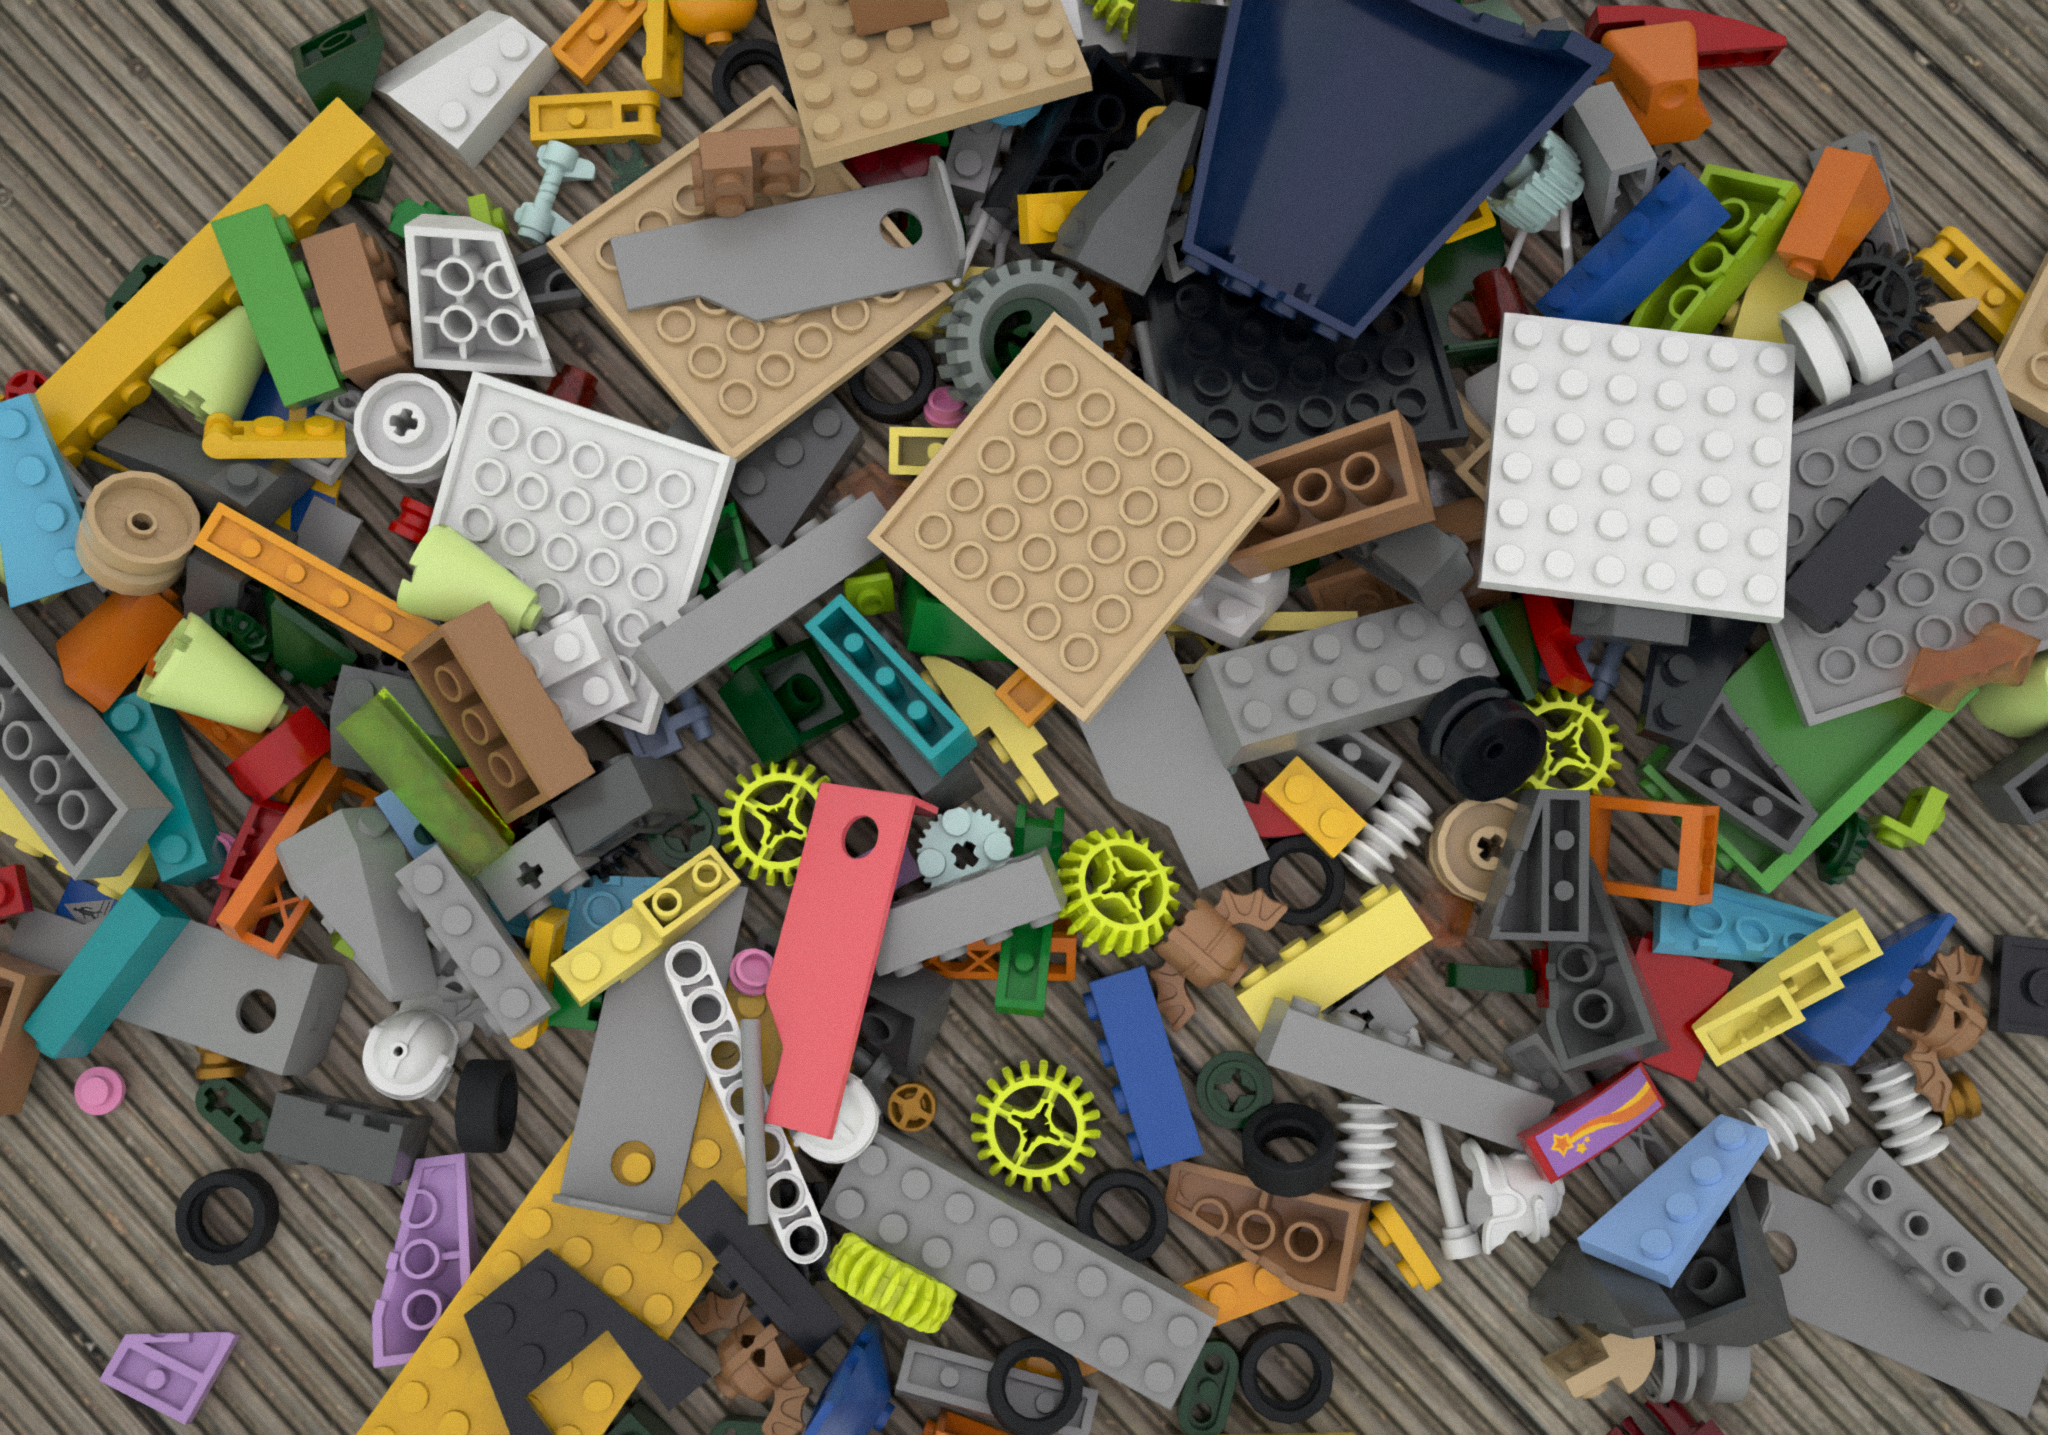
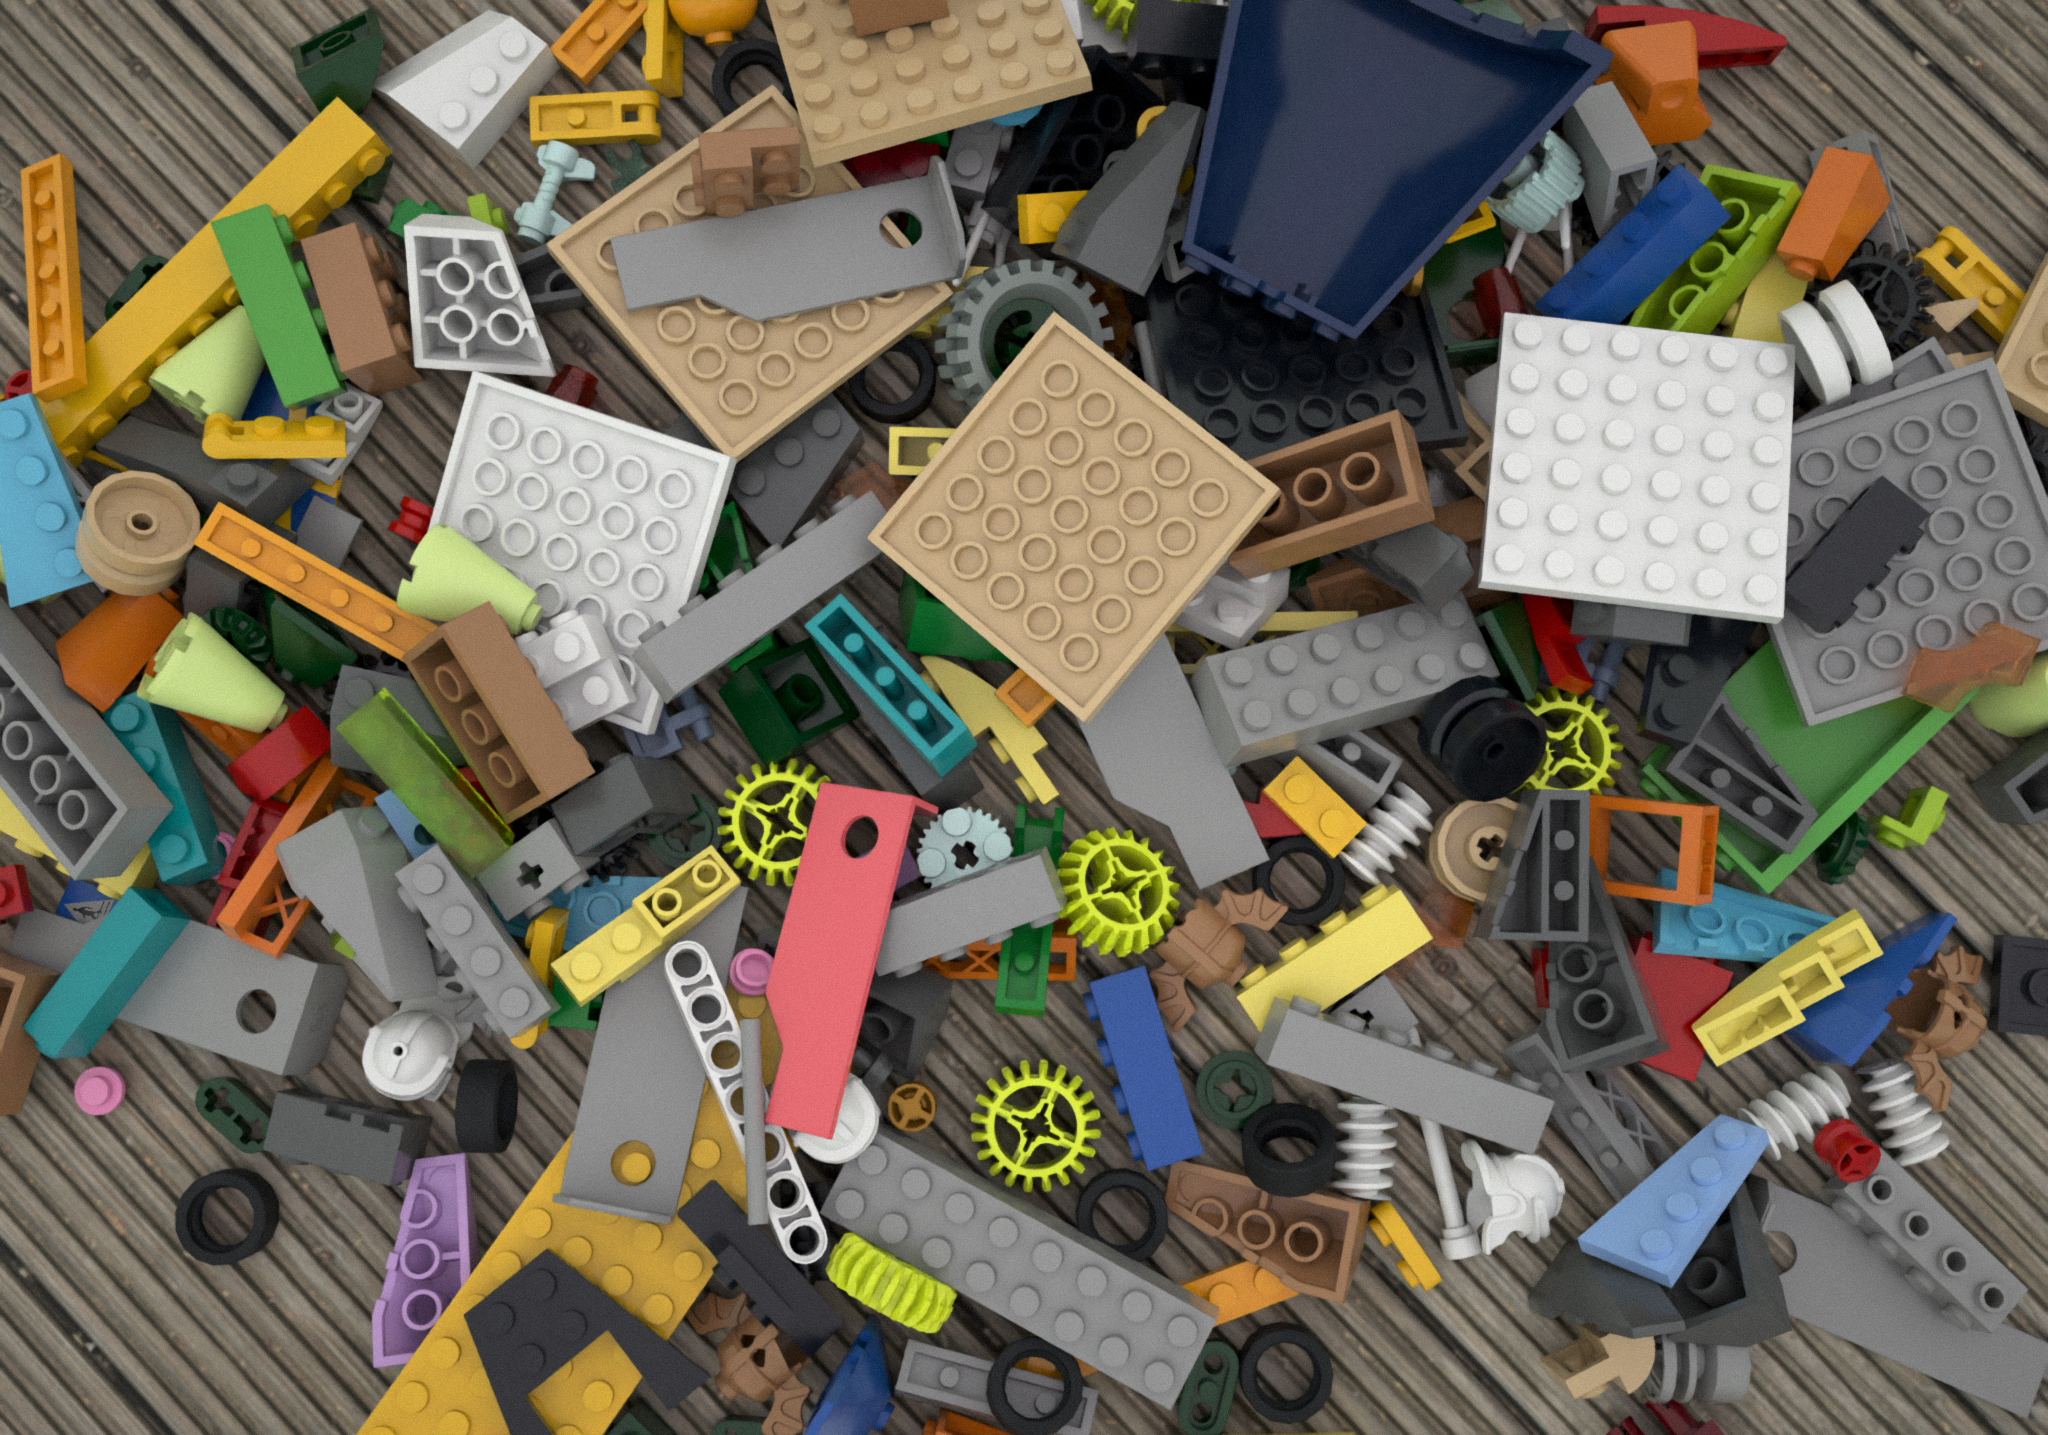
lavender wing [99,1332,241,1425] -> none
pearl gold wheel [195,1046,246,1079] -> none
white wheel [353,373,462,489] -> none
lime bracket [841,558,895,616] -> none
bright pink plate [923,386,968,428] -> none
dark green beam [1445,963,1538,994] -> none
slope [1516,1061,1666,1184] -> none
pearl gold wheel [1920,1071,1982,1129] -> none
none -> light orange plate [21,153,87,403]
none -> red wheel [1813,1118,1881,1183]

